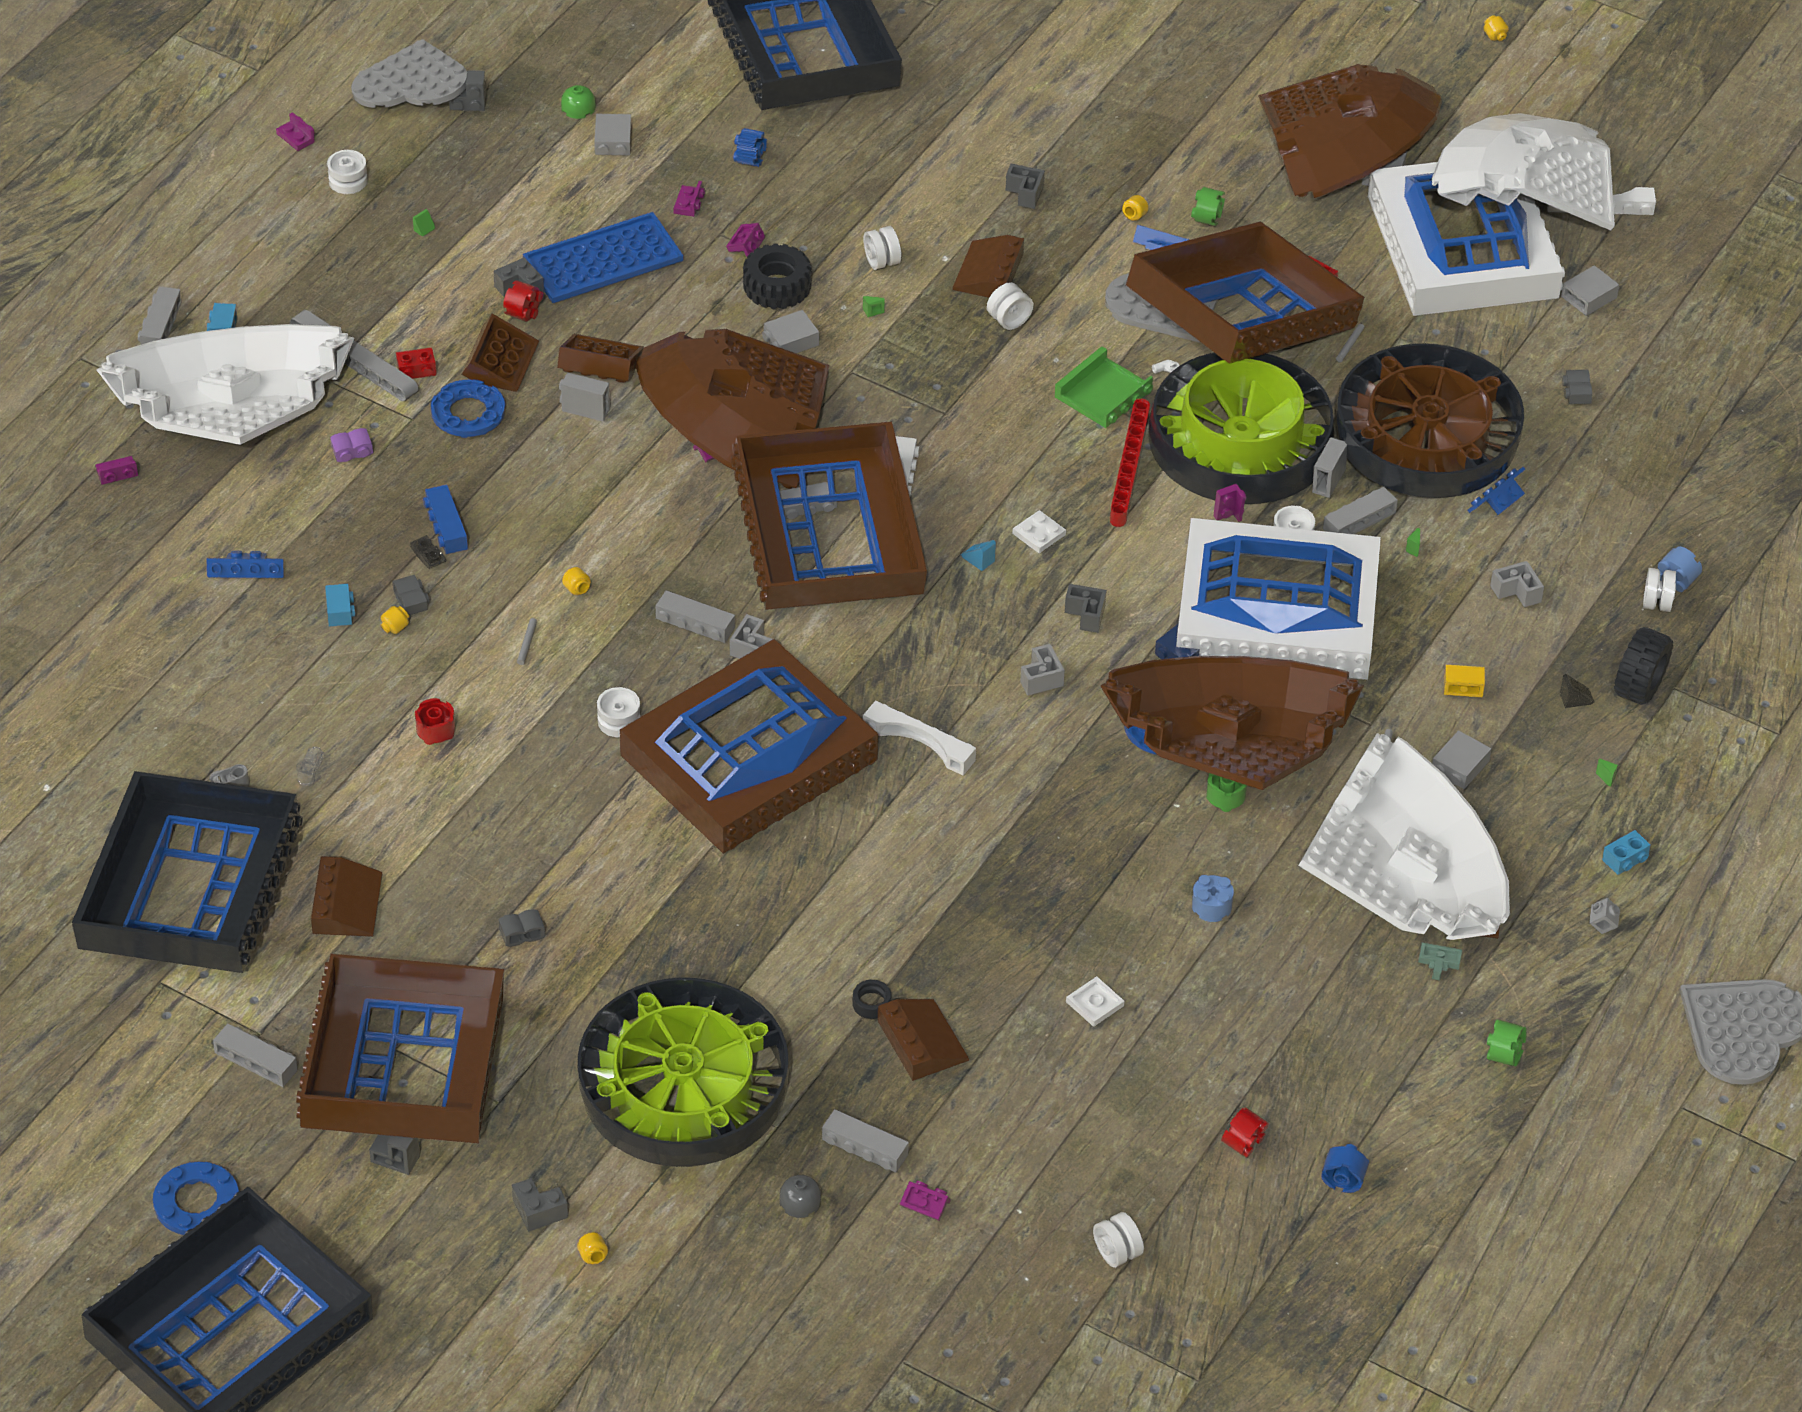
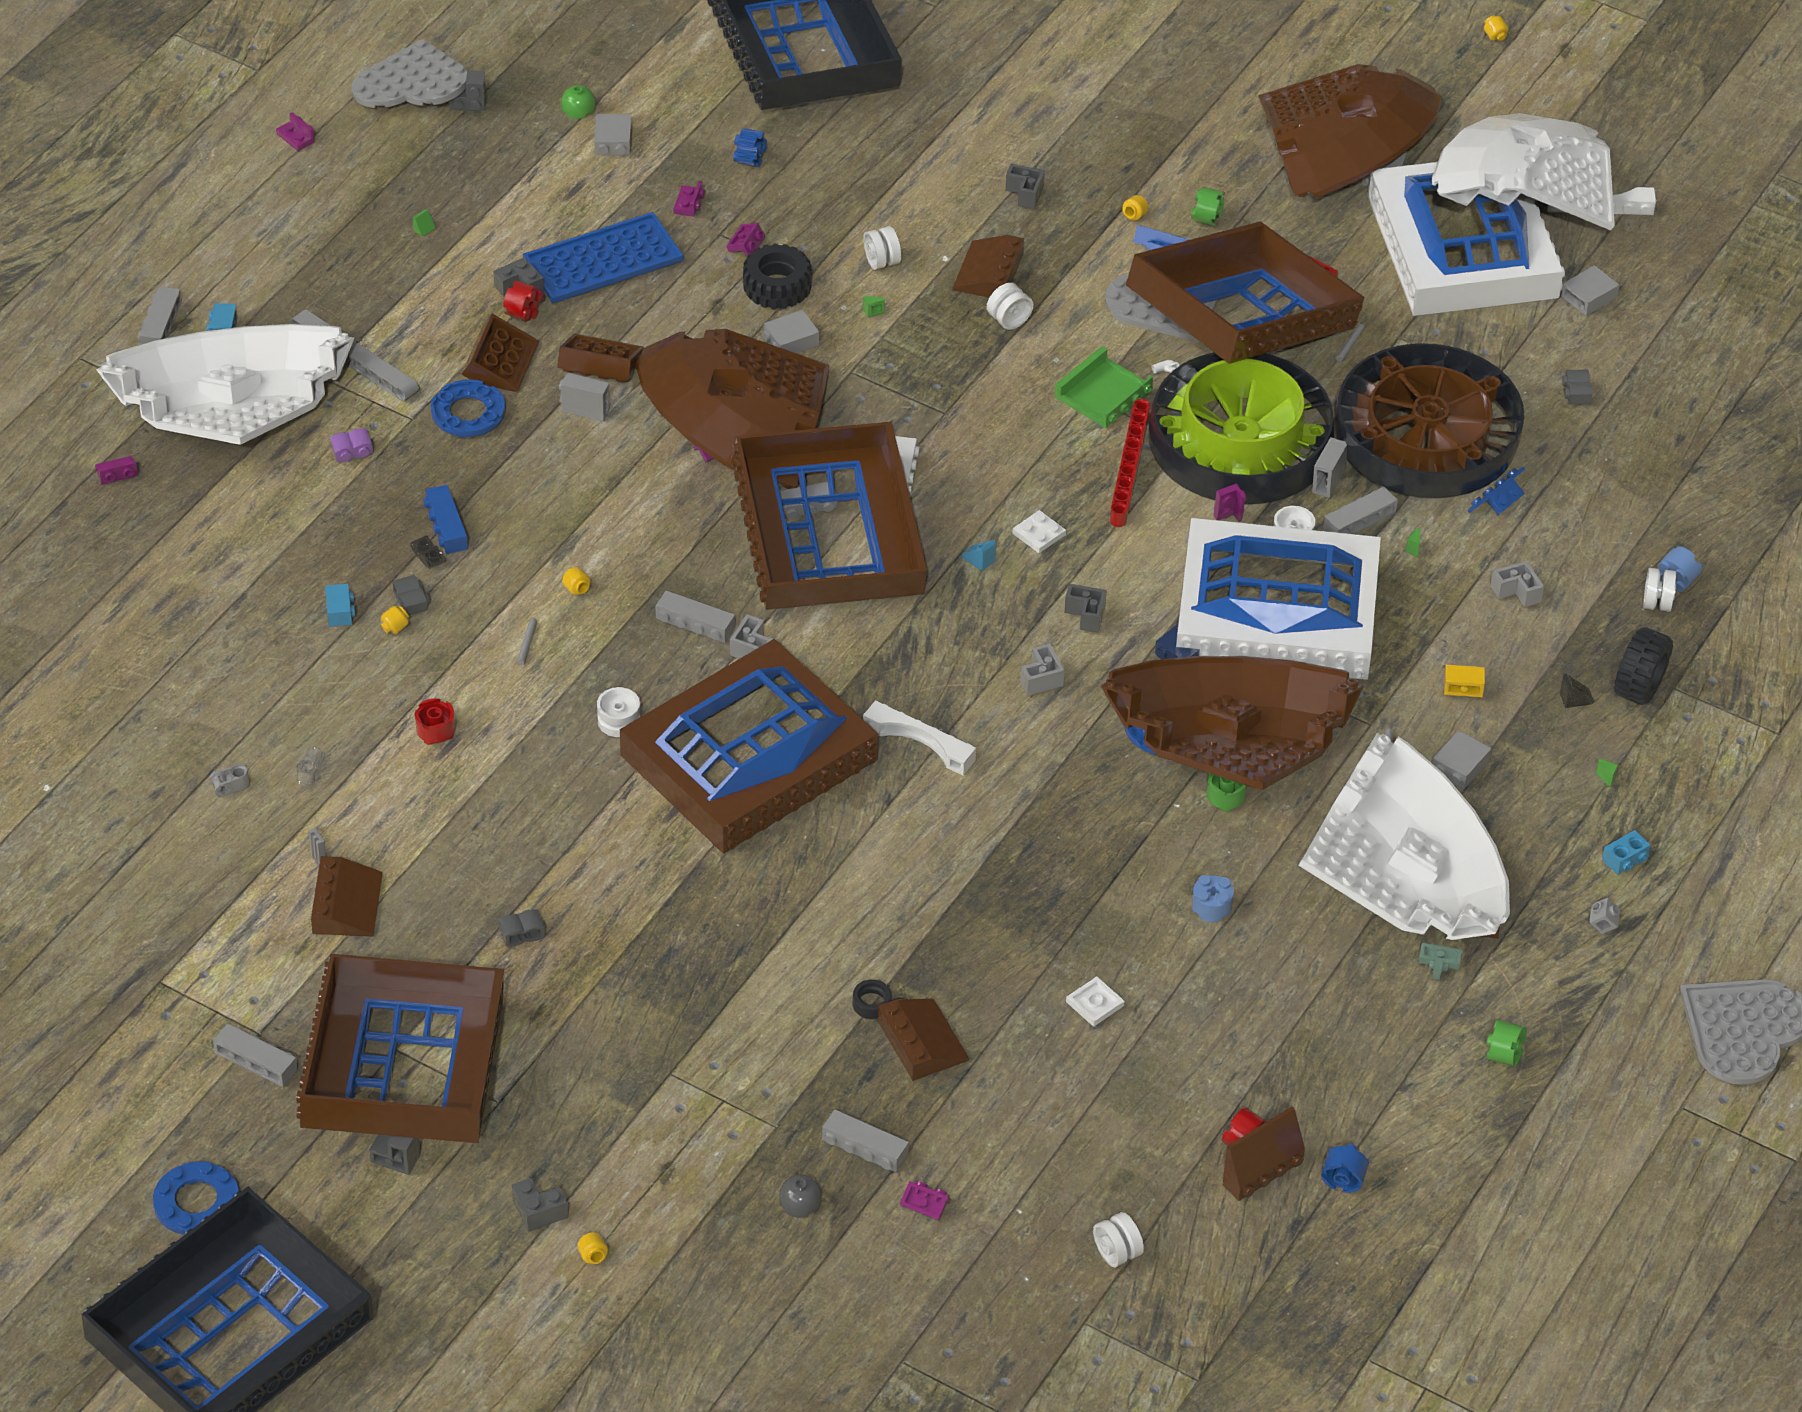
black panel [72,771,303,973] -> none
blue bracket [206,550,284,578] -> none
white wheel [327,150,367,194] -> none
red brick [396,347,436,379] -> none
piece [577,978,788,1167] -> none
none -> light grey tile [309,828,326,866]
none -> reddish brown slope [1222,1107,1305,1201]

